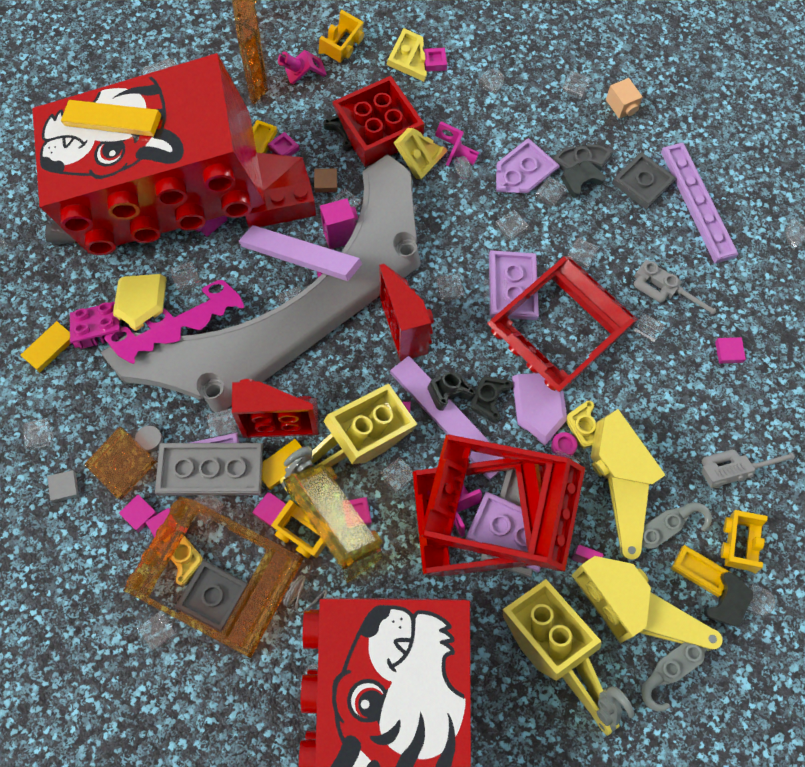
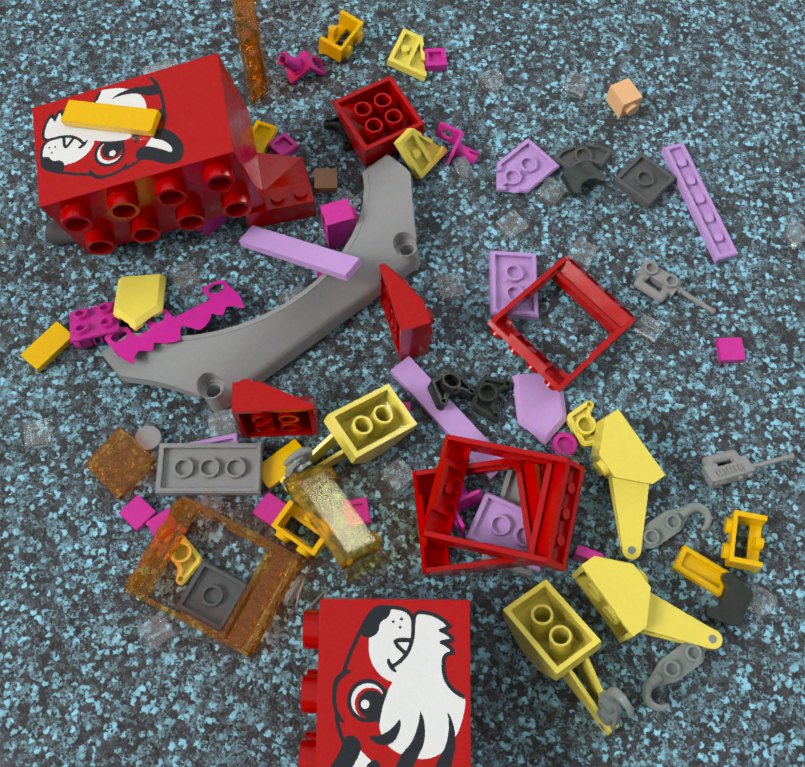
light grey tile [47,470,79,503] -> none

